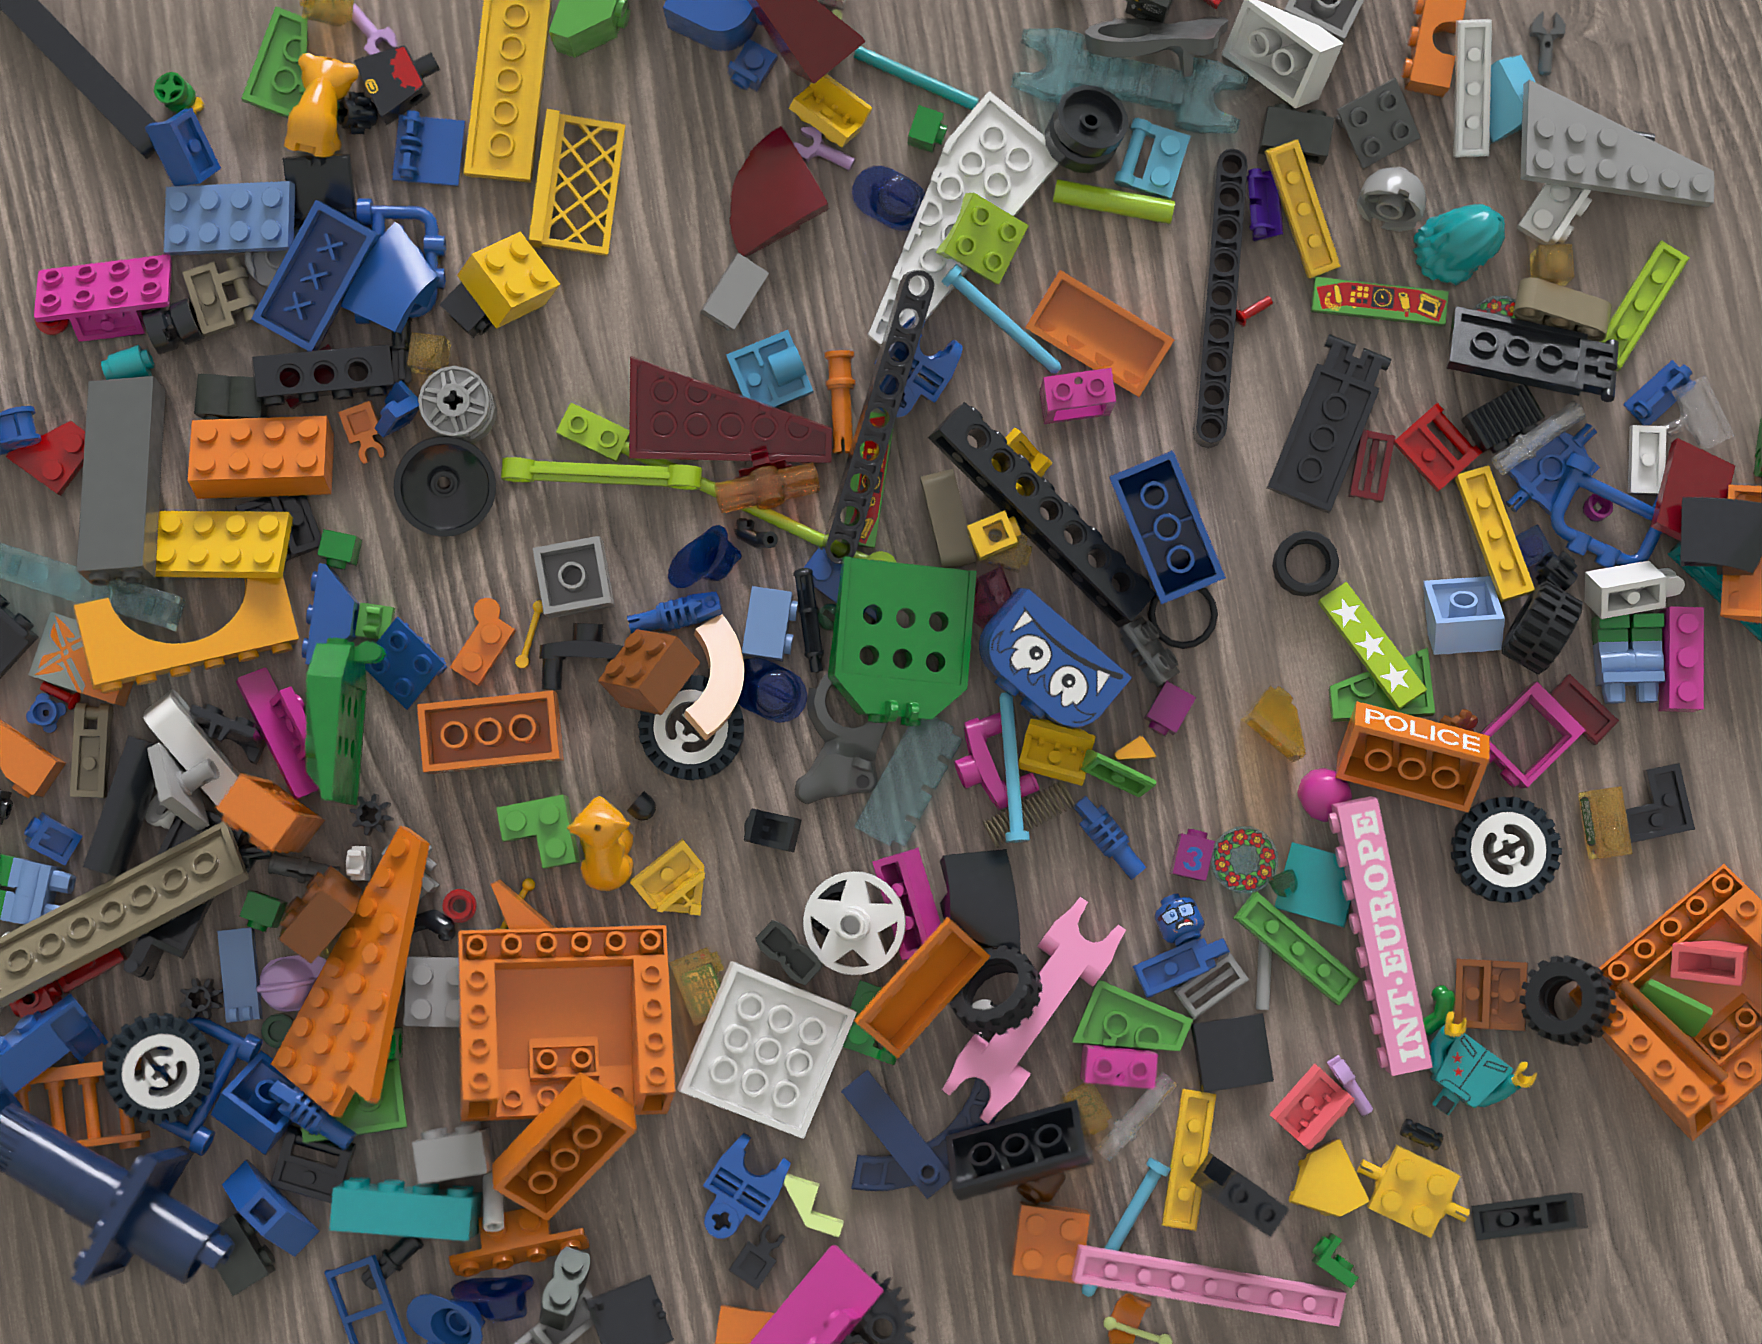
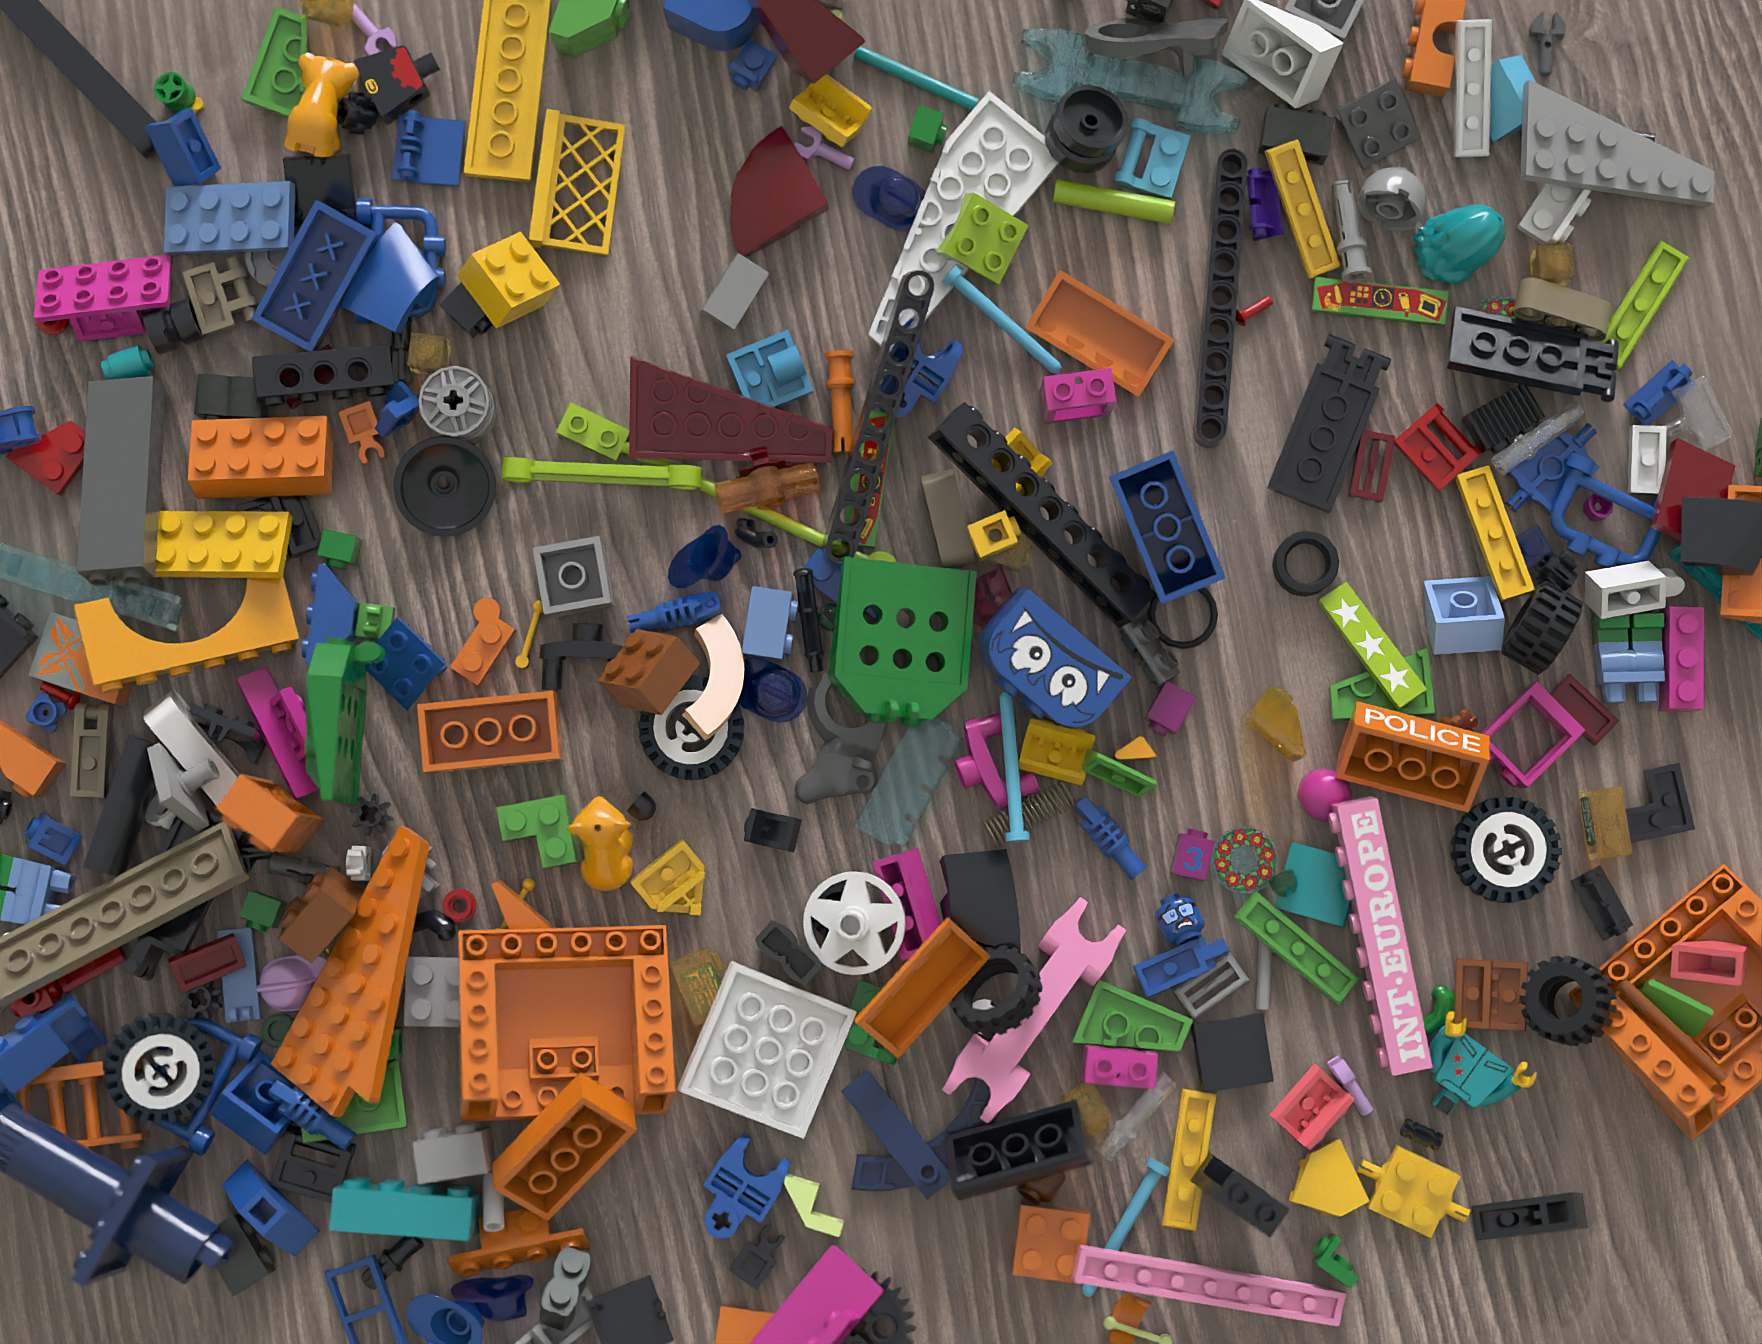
none -> dark red tile [167,933,247,993]
none -> light grey pin [1331,180,1372,283]
none -> black hinge [1570,865,1633,941]

